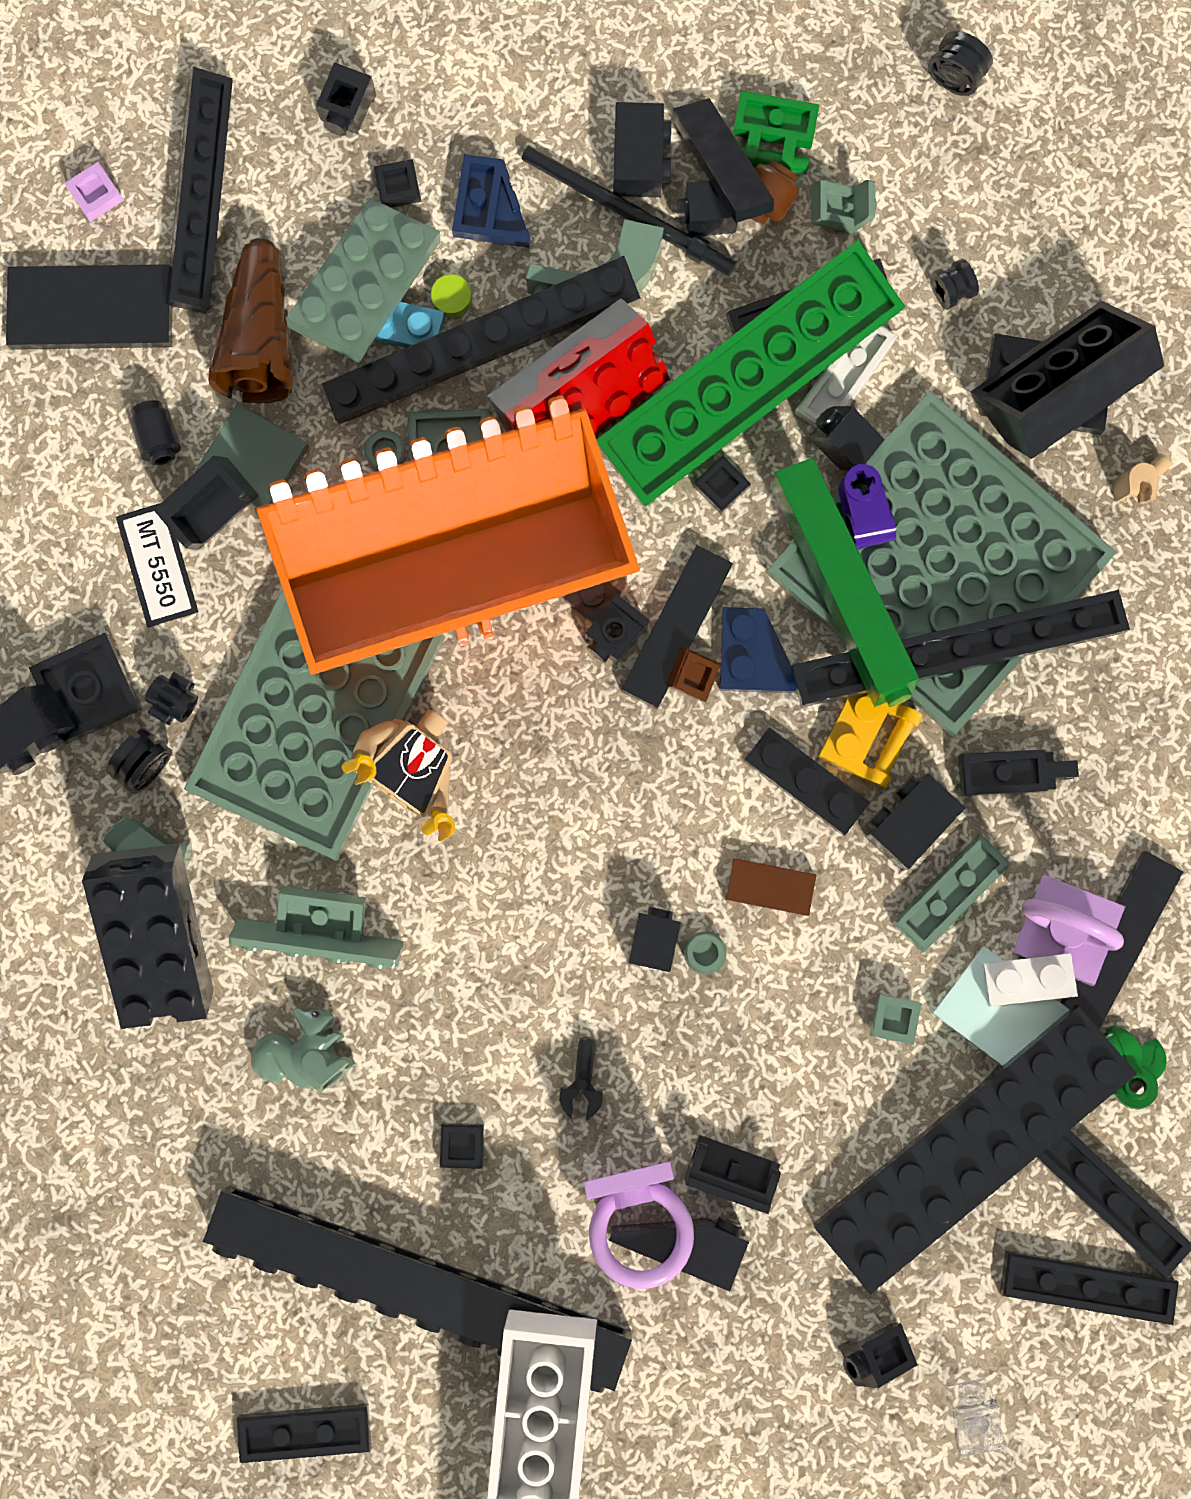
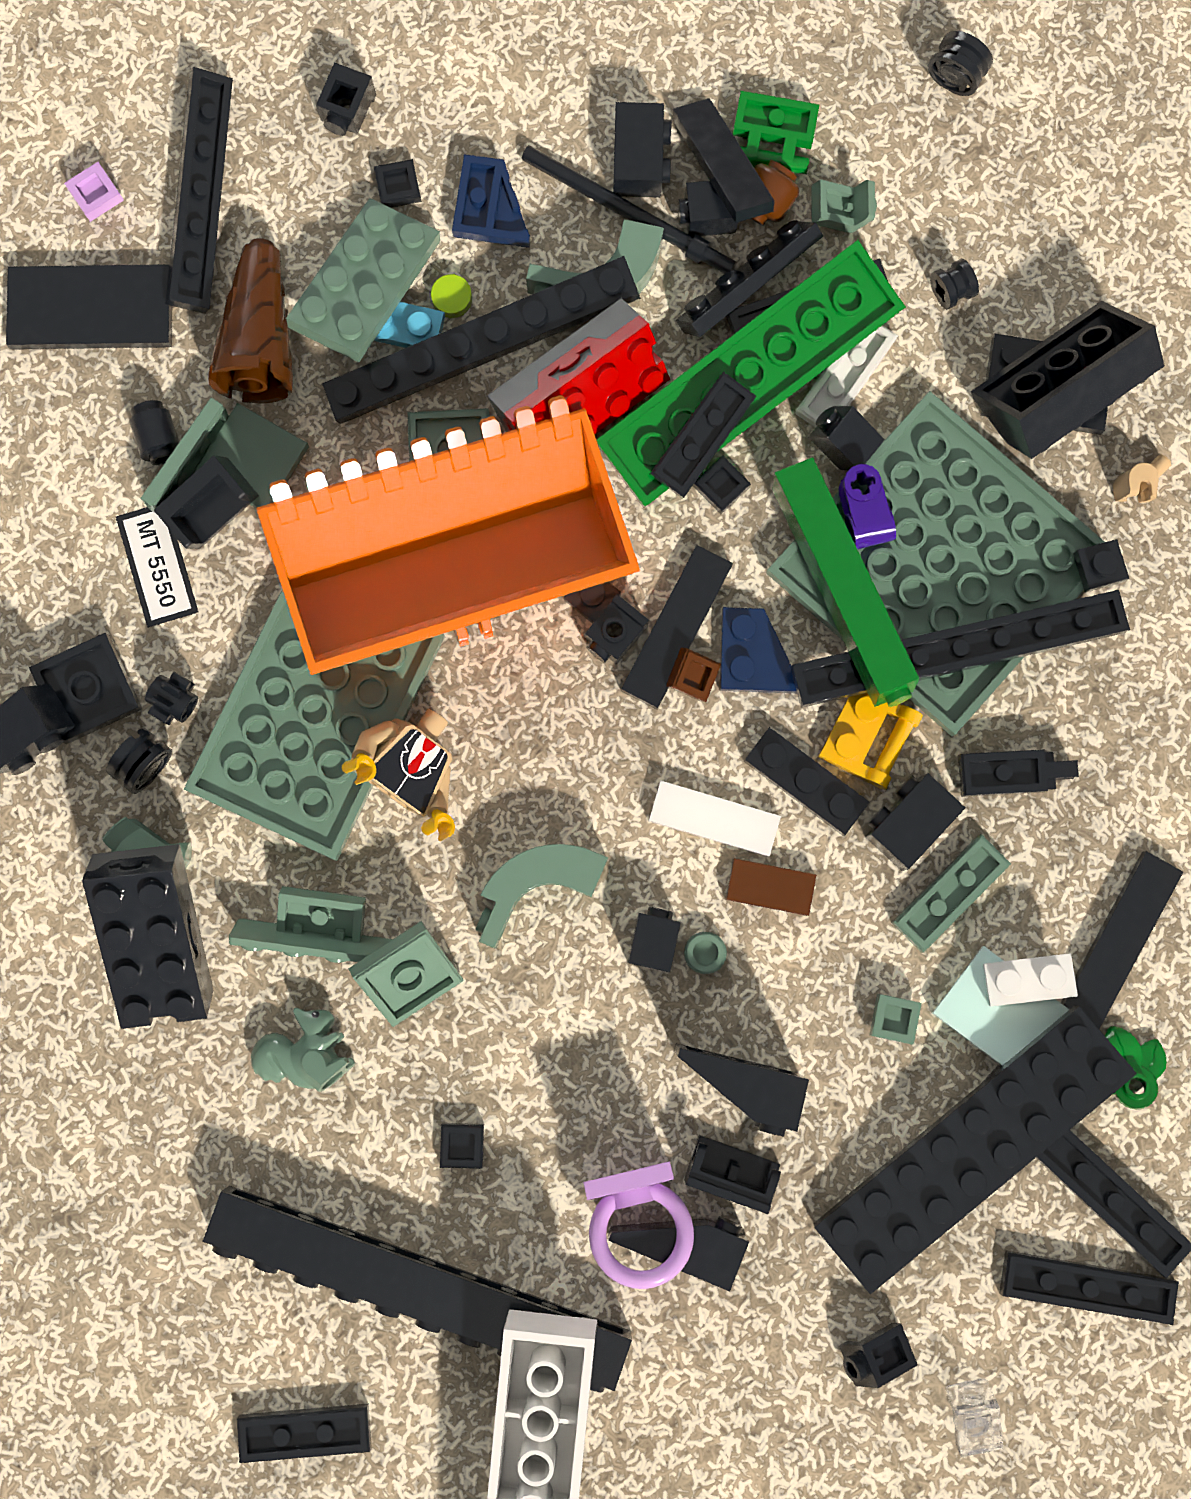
sand green tile [364,430,406,471] -> none
black bar [559,1037,603,1120] -> none
lavender tile [1012,875,1125,986] -> none
none -> sand green tile [140,398,229,514]
none -> tile [348,921,464,1027]
none -> sand green arch [476,844,608,949]
none -> black tile [649,371,756,499]
none -> white tile [649,781,781,857]
none -> black slope [674,1043,809,1137]
none -> black plate [676,220,823,337]
none -> black plate [1073,539,1130,593]

